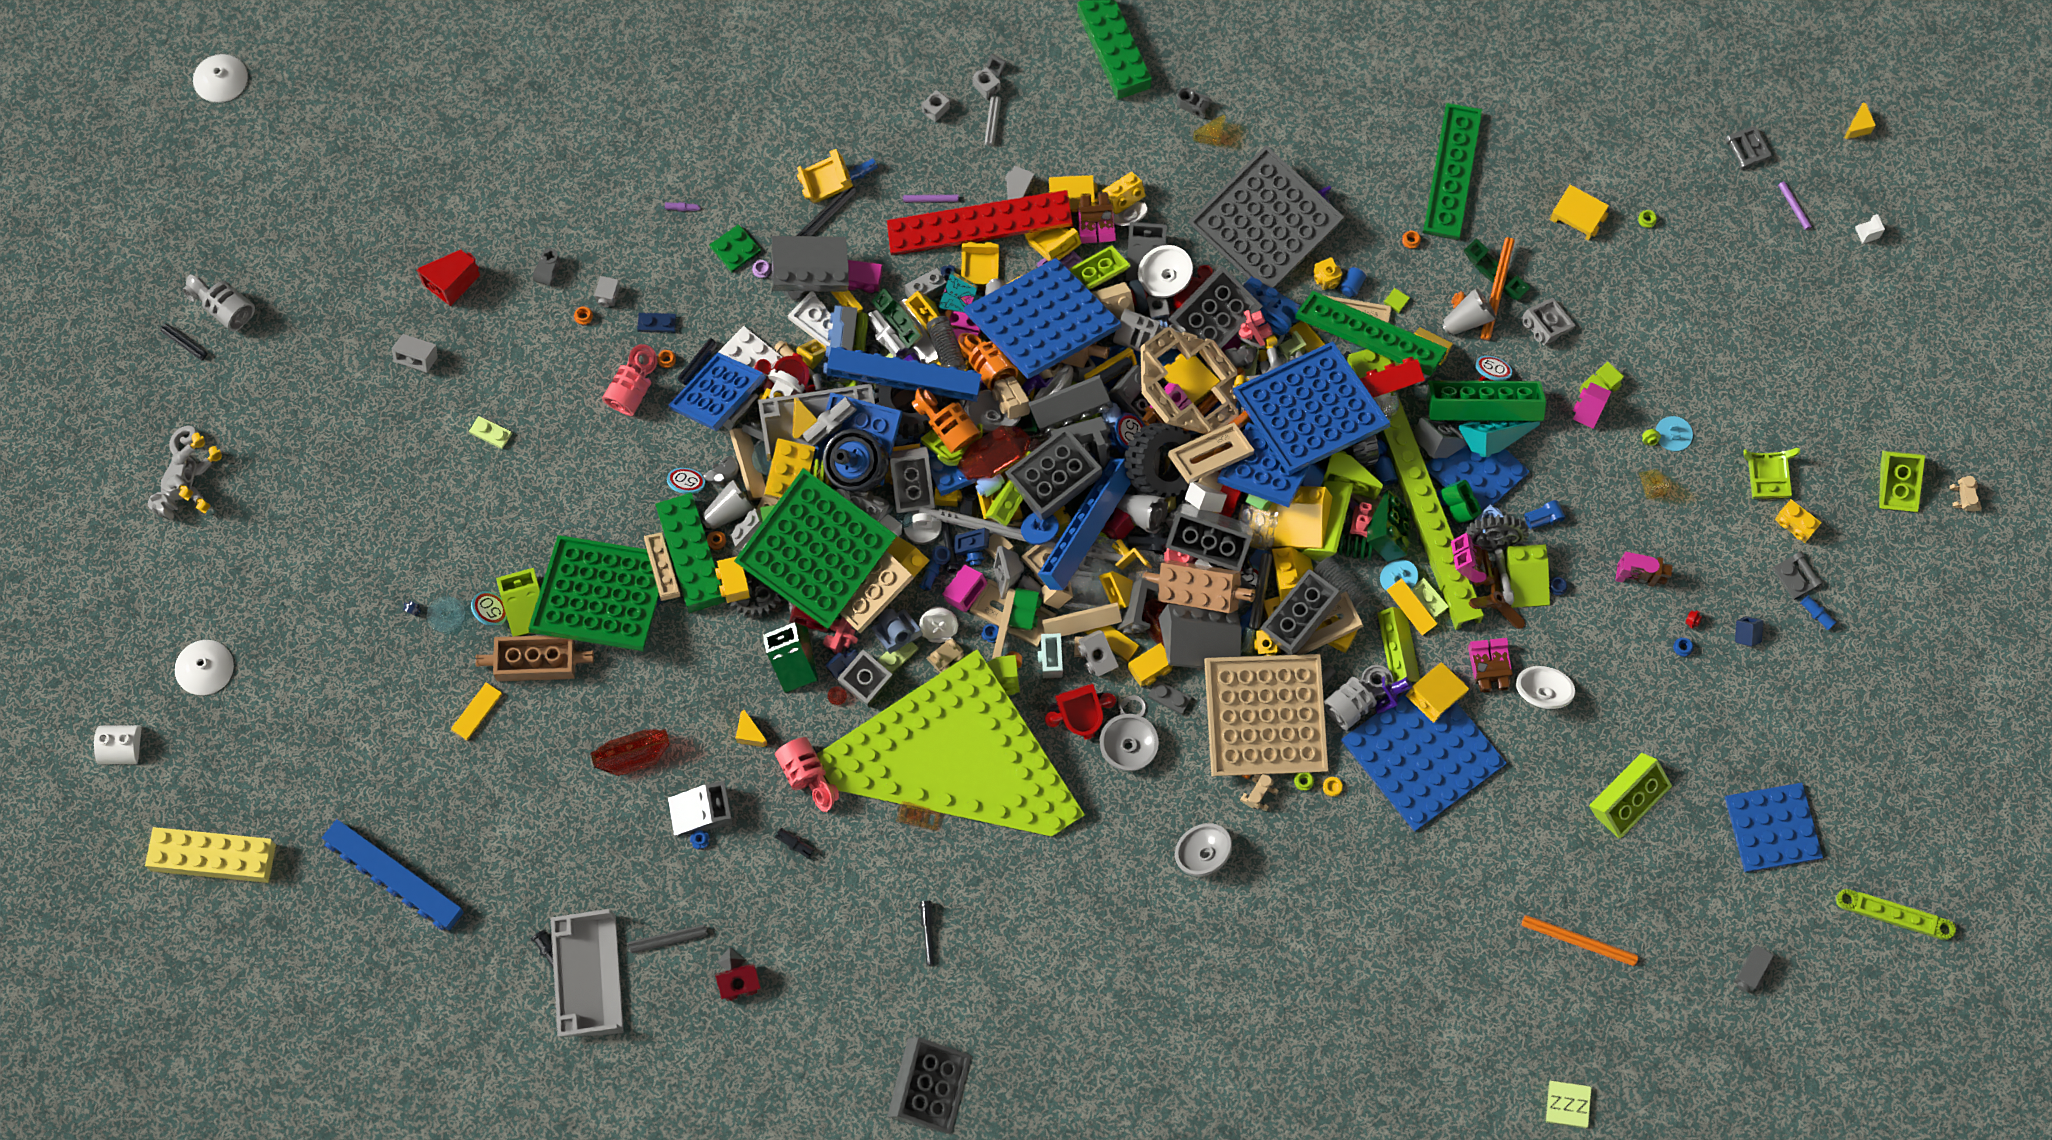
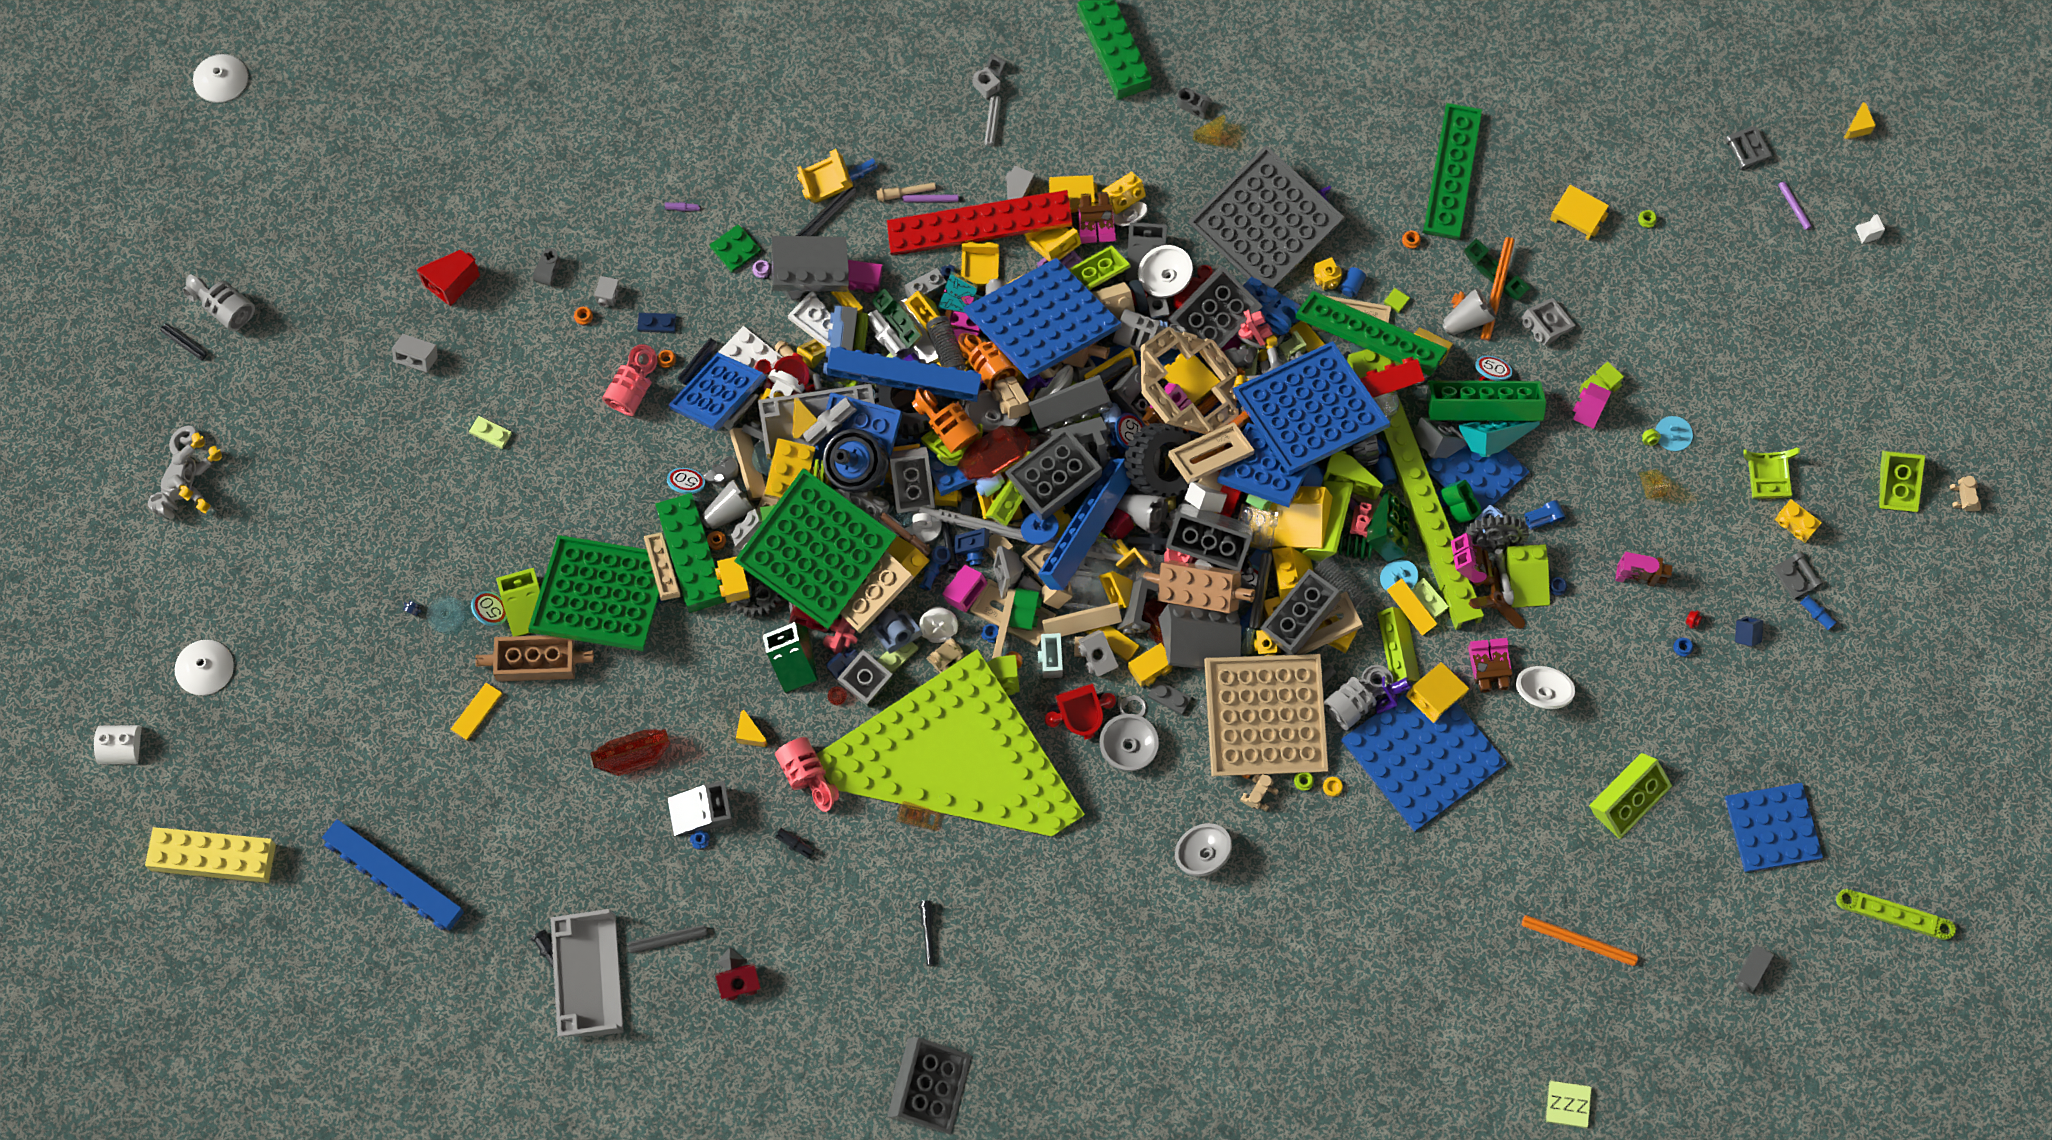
light grey brick [922,90,950,122] -> none
none -> tan pin [876,183,936,203]
none -> nougat pin [879,512,931,557]

